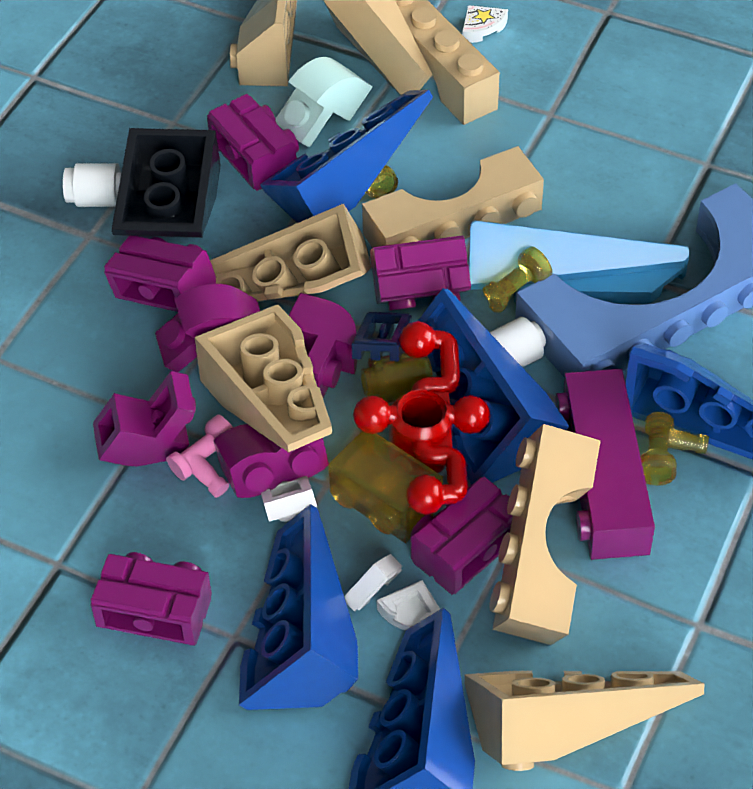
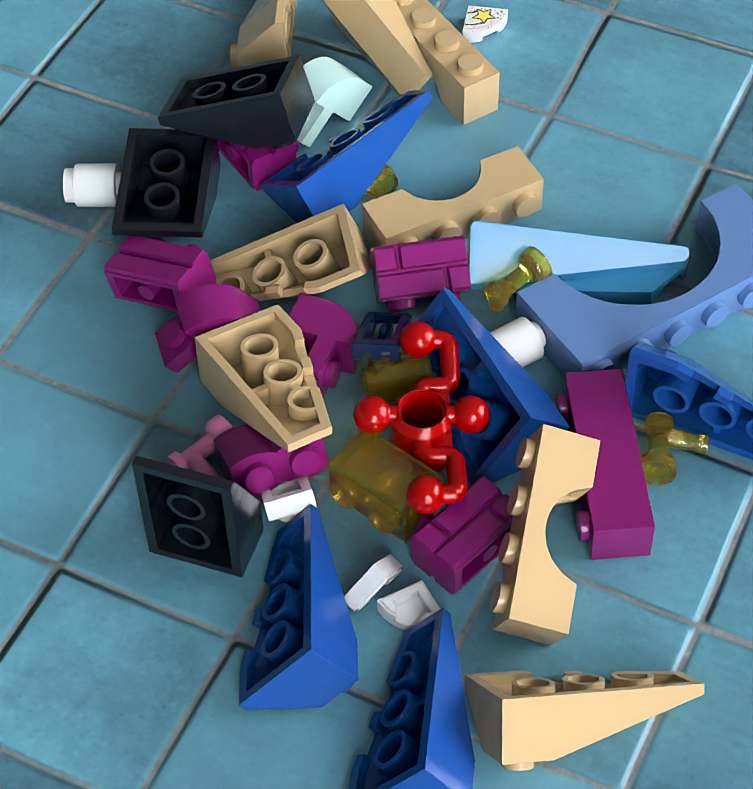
magenta brick [91,552,212,646] -> none
magenta brick [93,371,196,467] -> none
none -> black slope [132,456,263,577]
none -> black slope [158,55,315,149]

